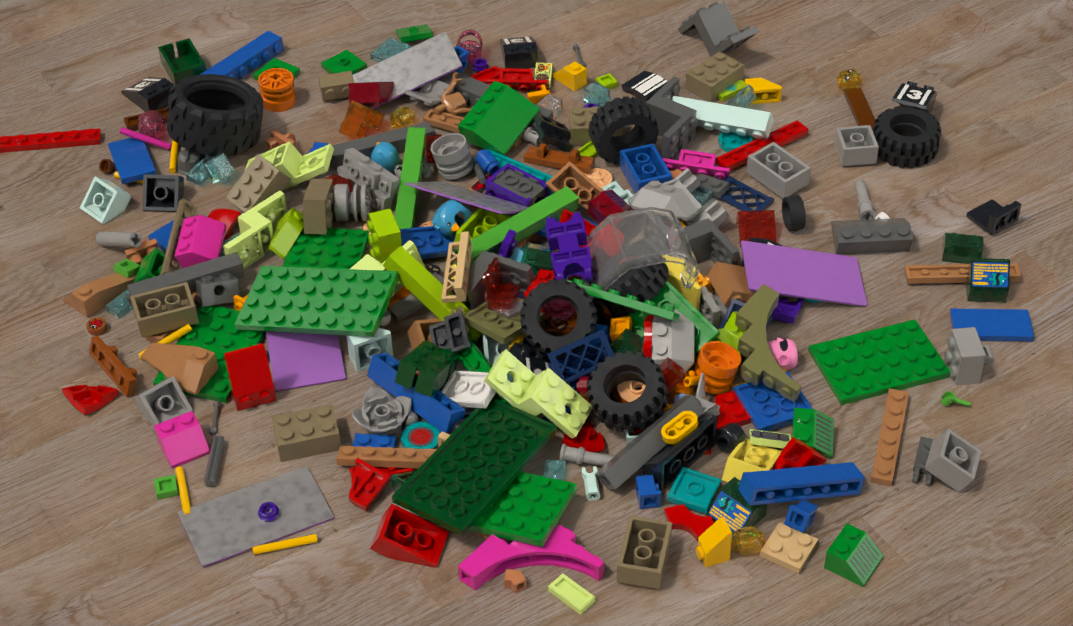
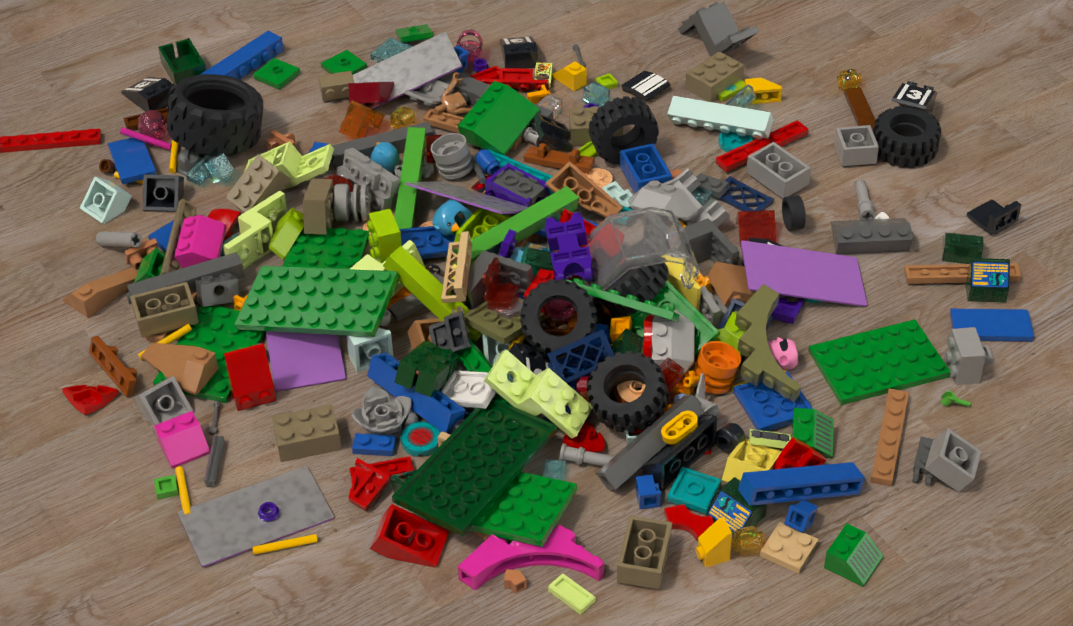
dark orange tile [86,317,107,335] -> none
clear light blue plate [105,289,133,319] -> none
bright green tile [114,259,140,278] -> none
orange wheel [258,68,296,112] -> none
medium nougat plate [336,446,437,468] -> none
light aqua bar [582,466,600,501] -> none
dark red slope [587,190,638,231] -> none
dark grey bracket [646,77,697,160] -> none
dark pink bracket [662,149,730,179] -> none
red wing [715,391,751,432] -> none

